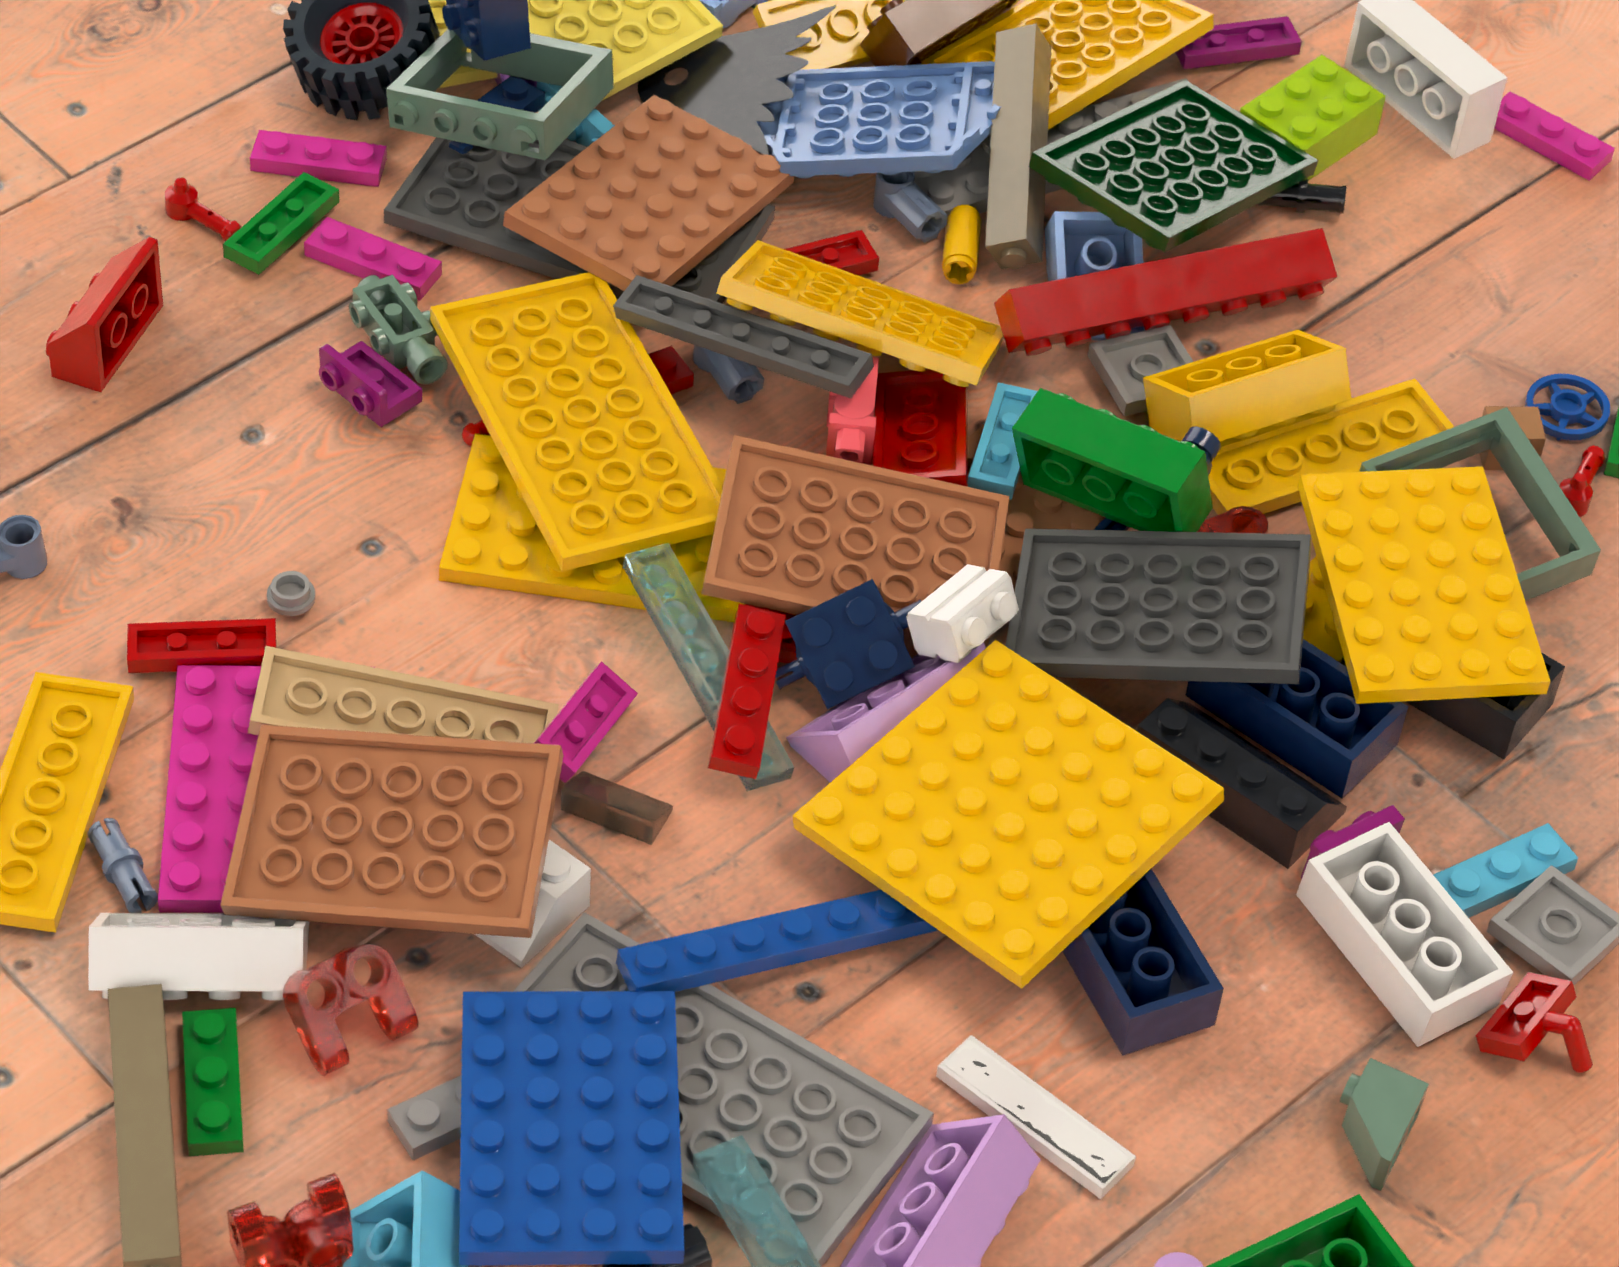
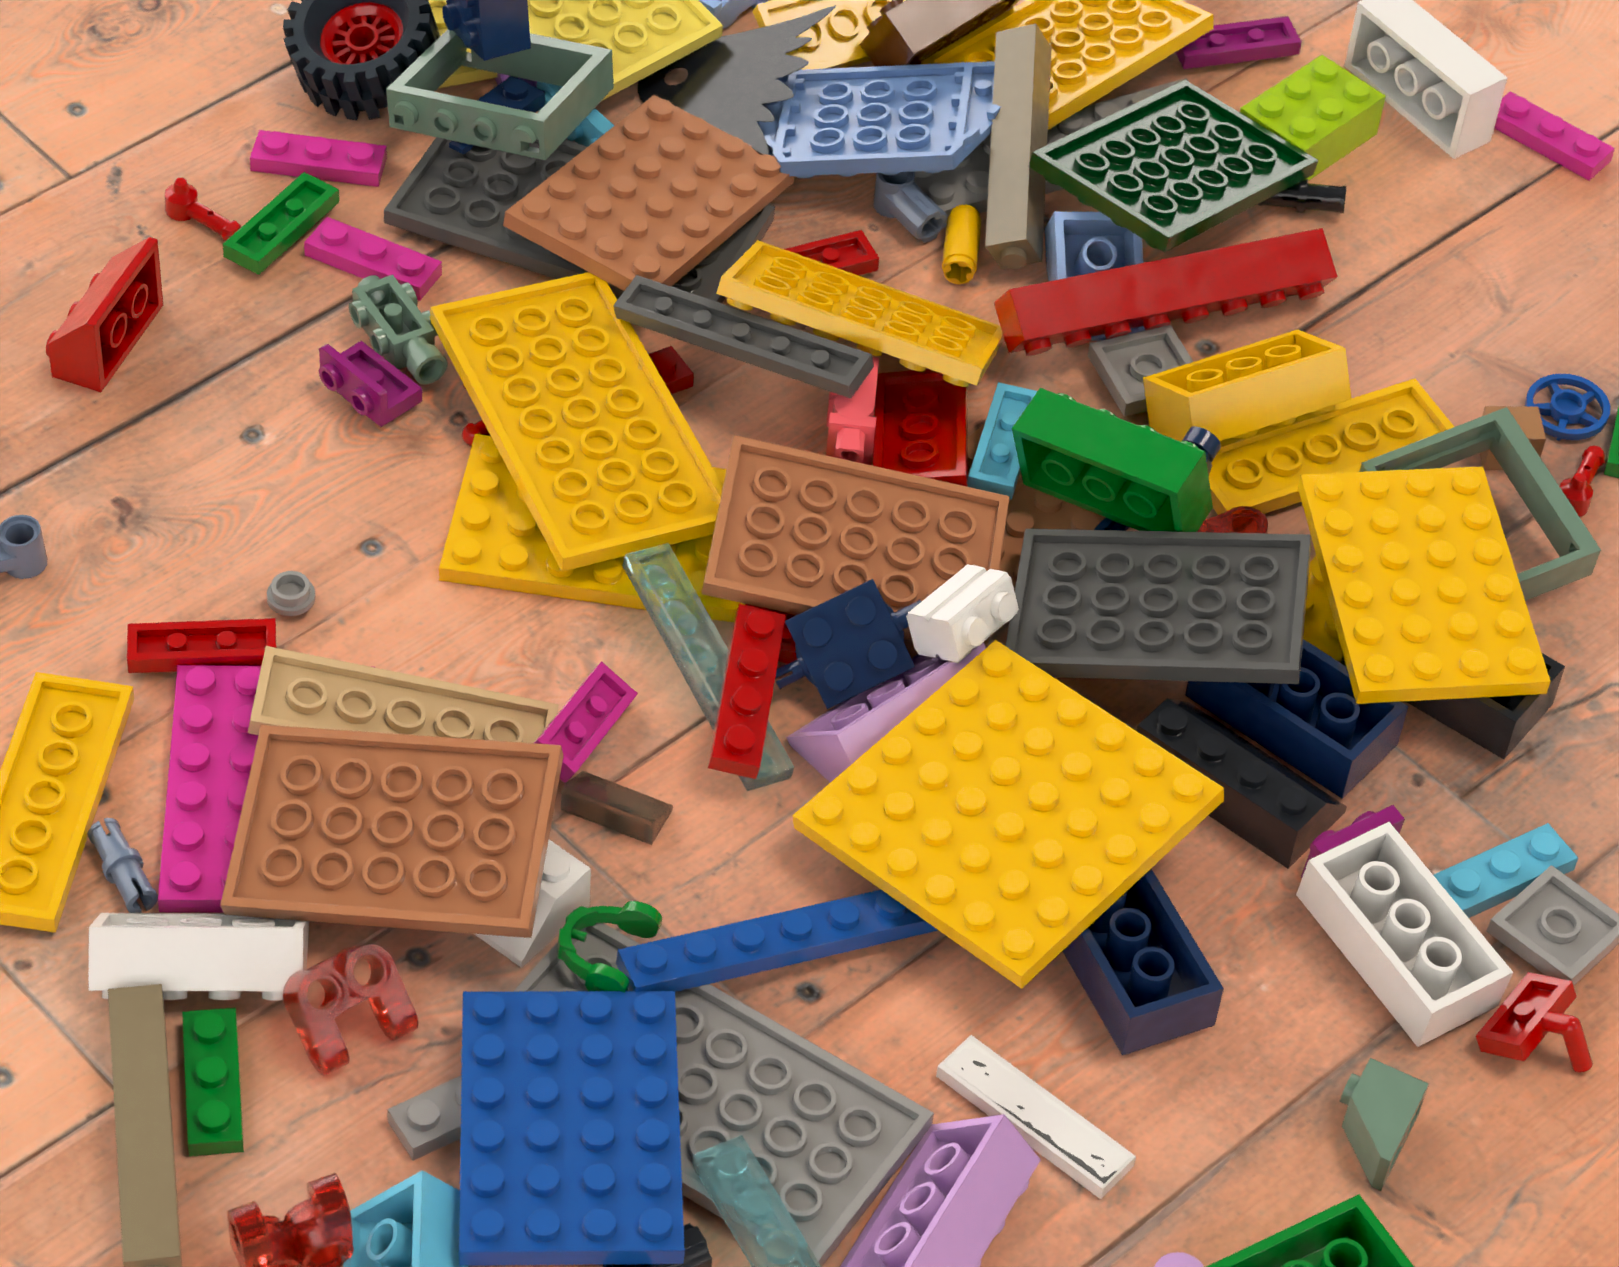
sand blue piece [693,345,764,404] -> none
none -> green piece [557,901,662,993]

